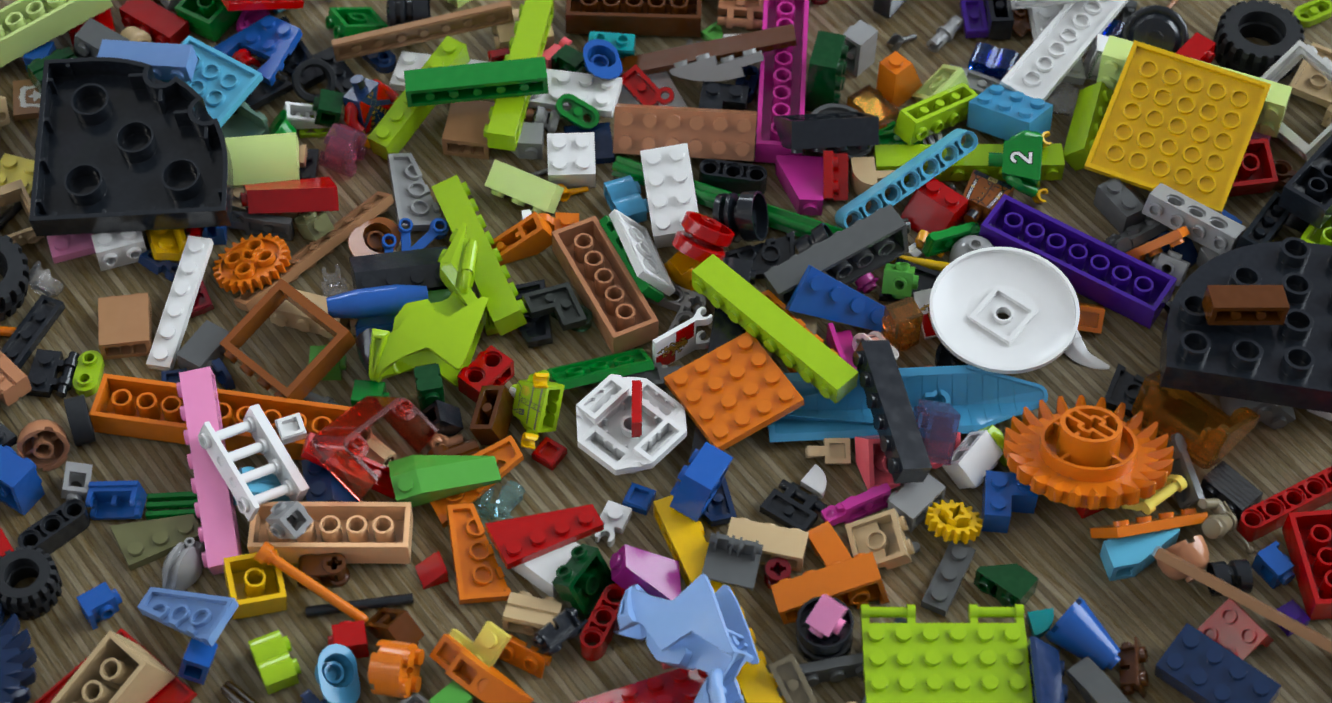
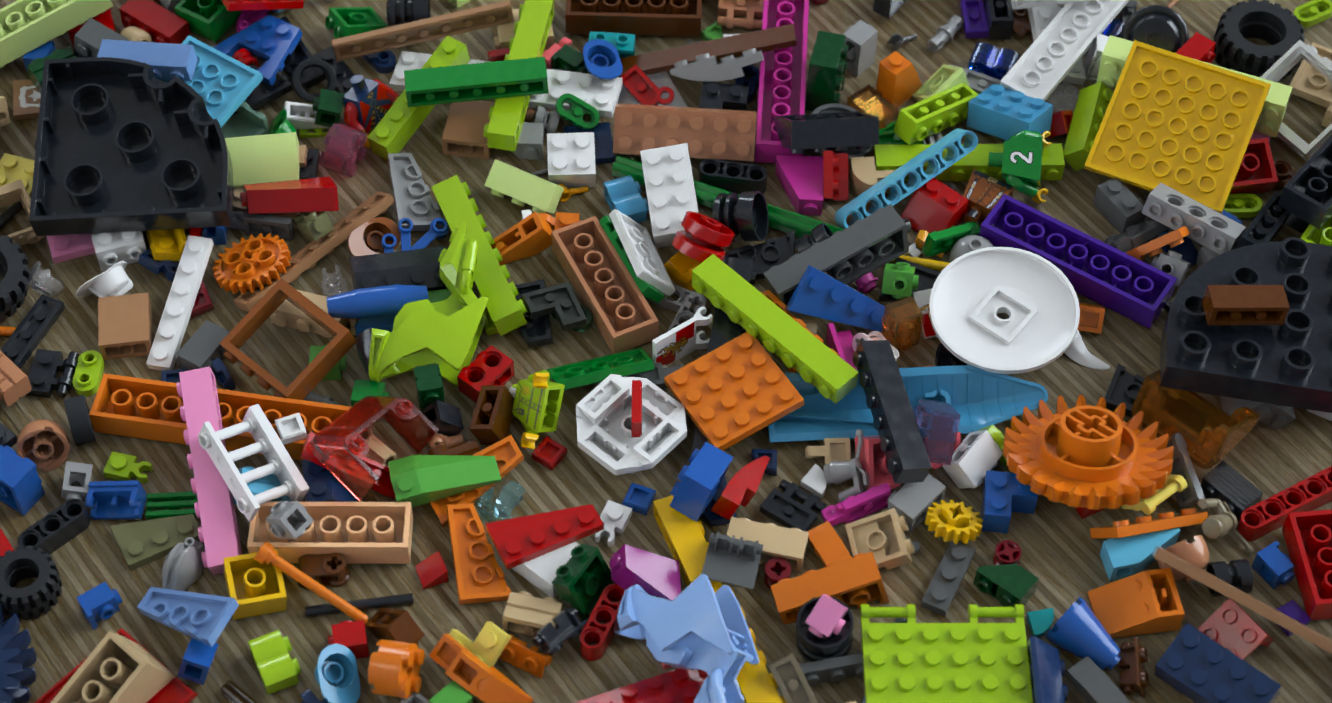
none -> white piece [76,261,133,298]
none -> lime plate [103,451,153,483]
none -> red slope [711,455,770,520]
none -> dark blue tile [751,449,777,476]
none -> light grey piece [823,429,870,502]
none -> dark red wheel [993,540,1022,565]
none -> red panel [1044,110,1073,139]
none -> orange slope [1087,568,1185,638]
none -> lime plate [1224,194,1262,218]

